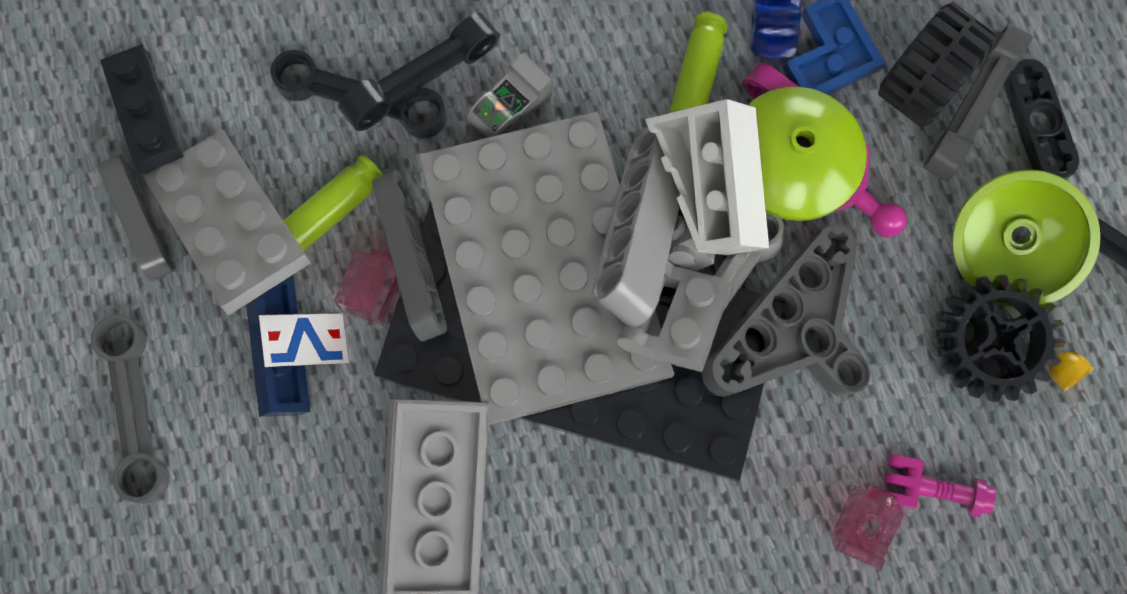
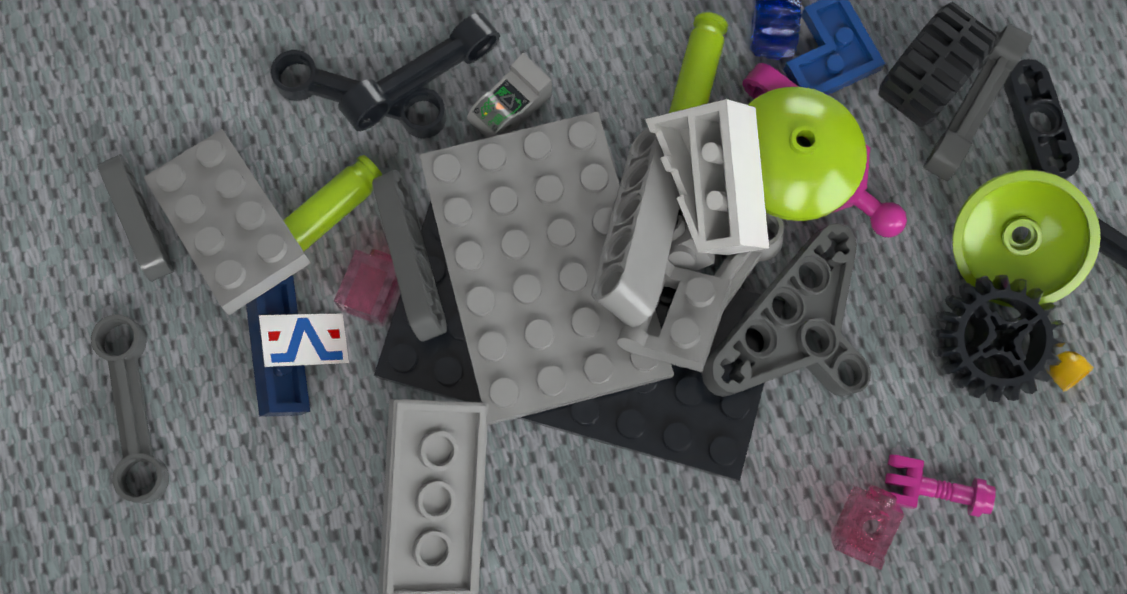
black plate [100,44,184,174] -> none

